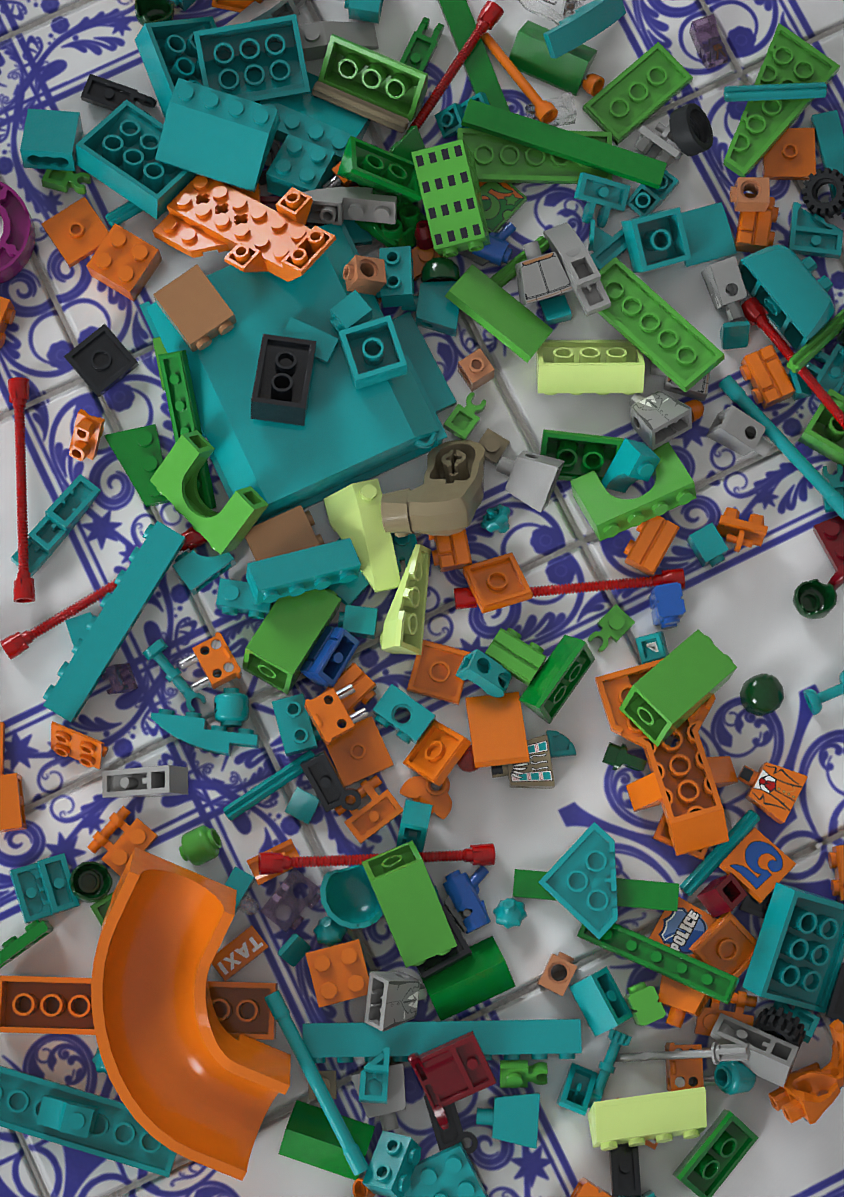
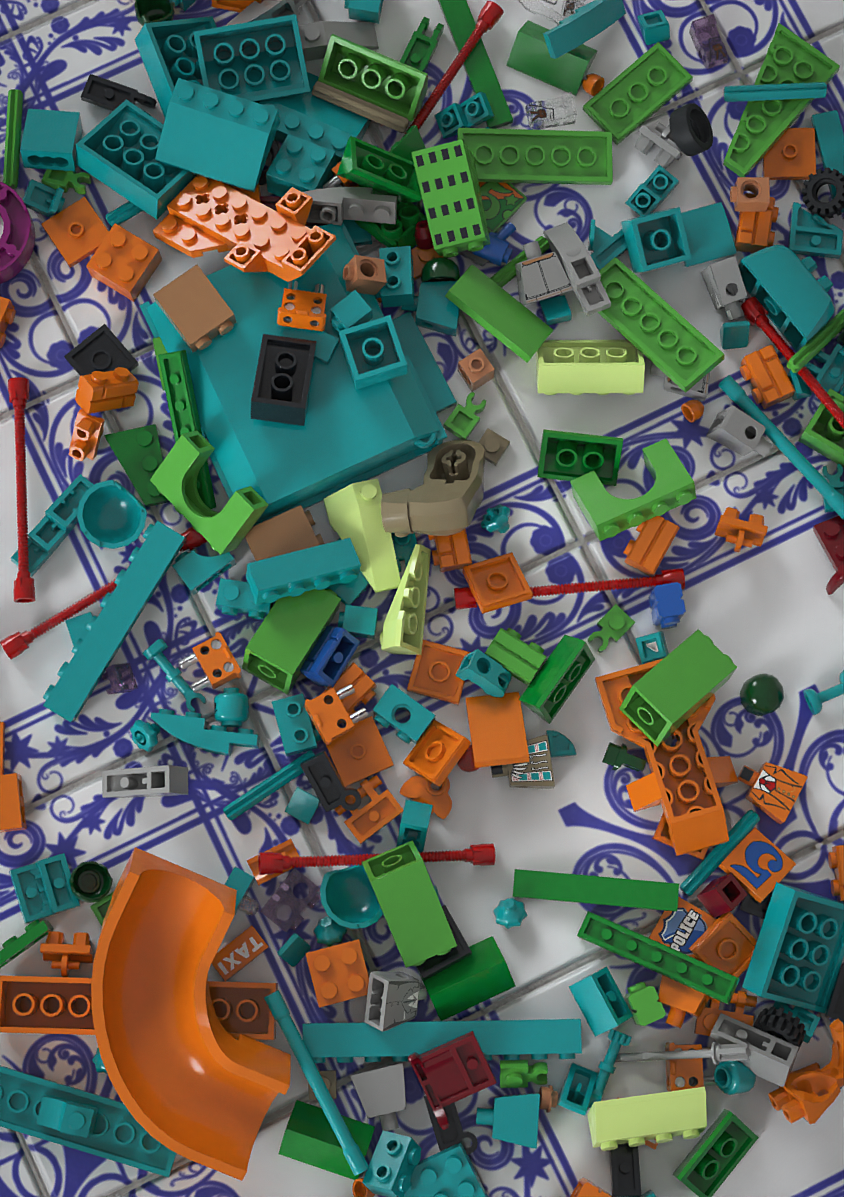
orange hinge [51,721,108,769] -> none
orange plate [87,806,158,877] -> none
bright green head [179,825,222,866] -> none
teal slope [359,1047,390,1104] -> none
blue piece [443,866,491,934] -> none
green tile [461,99,667,189] -> none
orange piece [481,32,558,124] -> none
light grey torso [496,451,565,513] -> none
nougat brick [537,952,578,996] -> none
teal plate [538,822,618,940] -> none
teal hinge [574,172,631,228] -> none
teal arch [601,438,661,493] -> none
light grey torso [629,391,692,450] -> none
teal brick [686,522,729,567] -> none
dark green hair [793,579,837,619] -> none
none -> bright green axle [3,89,23,189]
none -> teal bracket [23,179,65,217]
none -> orange hips [40,931,94,977]
none -> orange brick [75,367,139,414]
none -> teal cylinder [77,480,147,549]
none -> teal piece [130,720,160,752]
none -> orange piece [277,280,327,331]
none -> nougat plate [539,1085,558,1113]
none -> teal slope [637,10,670,45]

